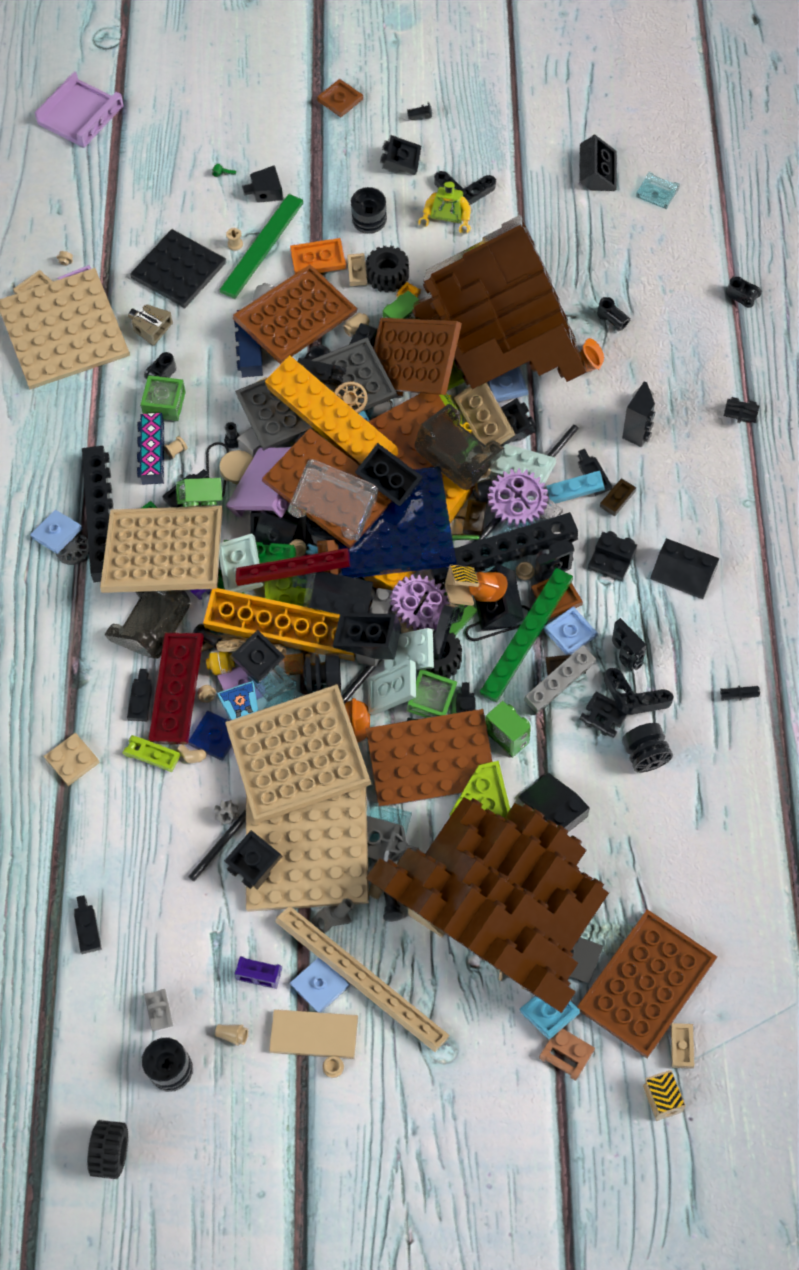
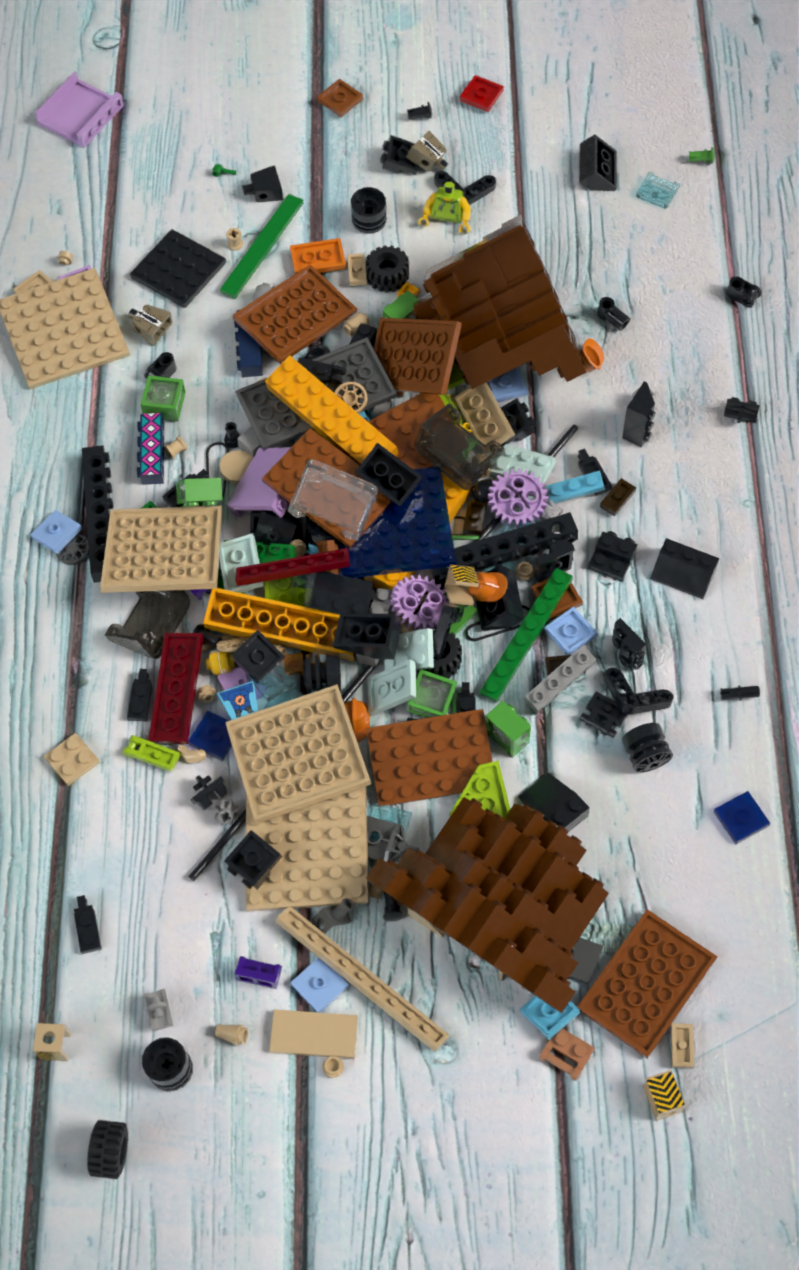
none -> tan piece [33,1023,71,1061]
none -> black hips [191,775,228,810]
none -> dark tan torso [406,131,449,171]
none -> red plate [460,75,504,112]
none -> bright green pin [689,147,715,164]
none -> clear blue tile [713,791,771,845]

